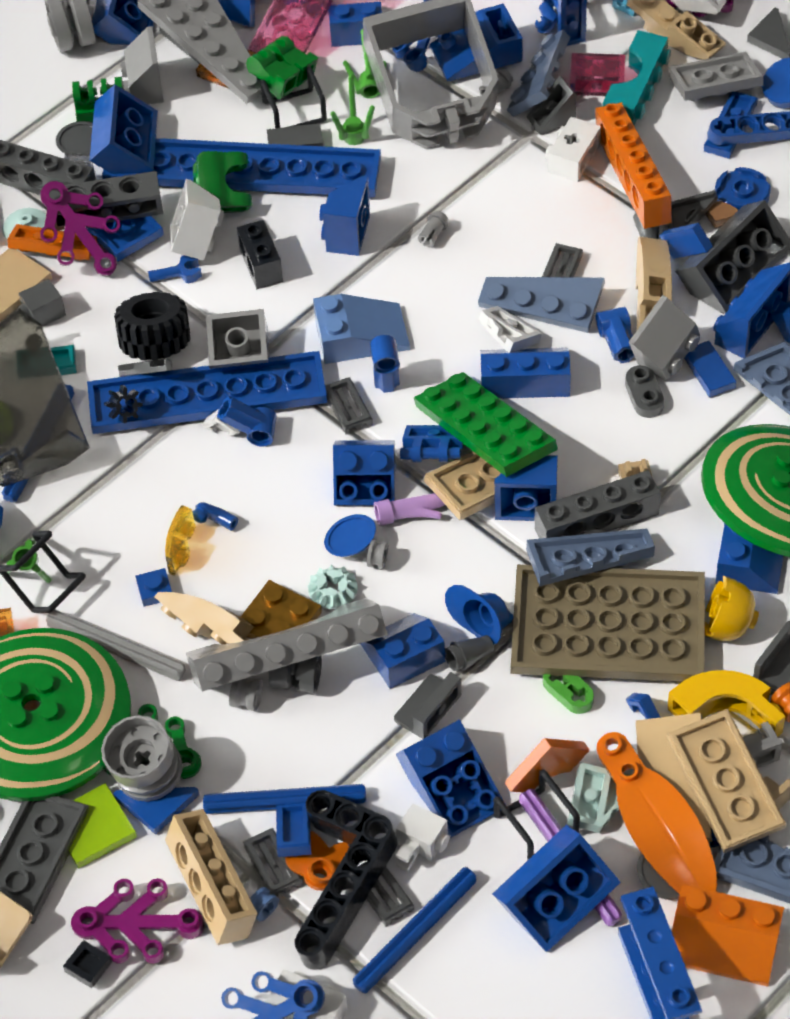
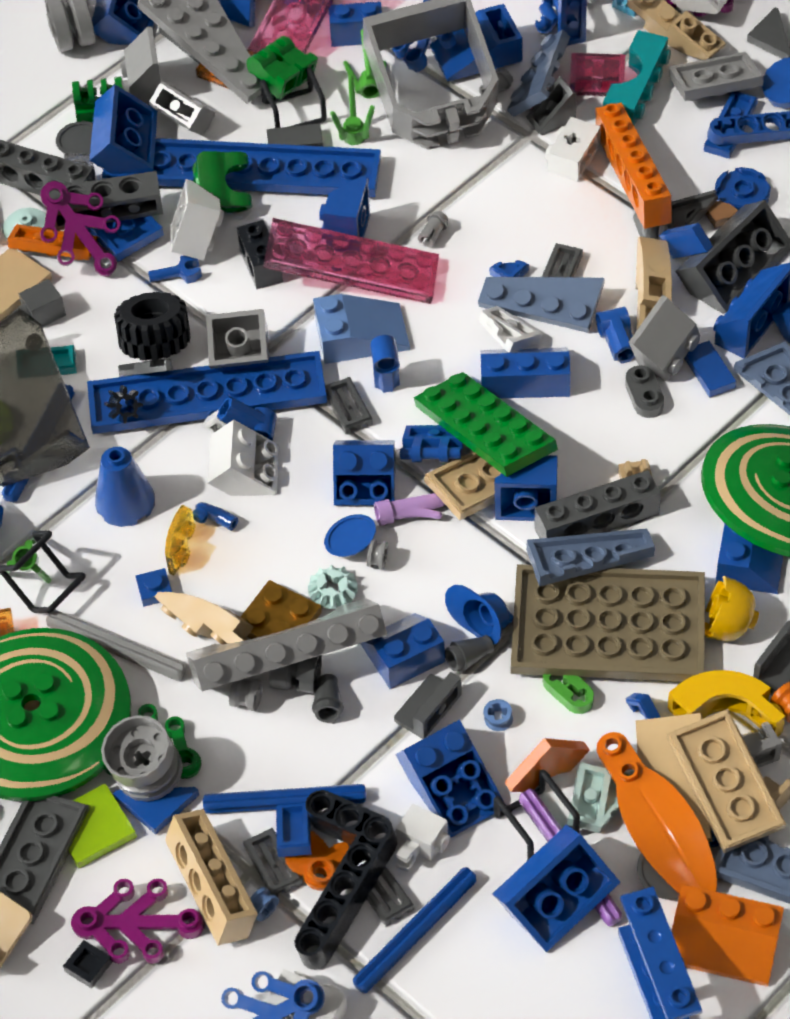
none -> blue cone [95,447,155,527]
none -> light grey brick [149,81,216,136]
none -> white slope [207,419,279,496]
none -> clear pink plate [263,218,439,304]
none -> dark grey cone [312,674,344,723]
none -> medium blue bush [483,699,513,732]
none -> blue tile [489,260,529,277]

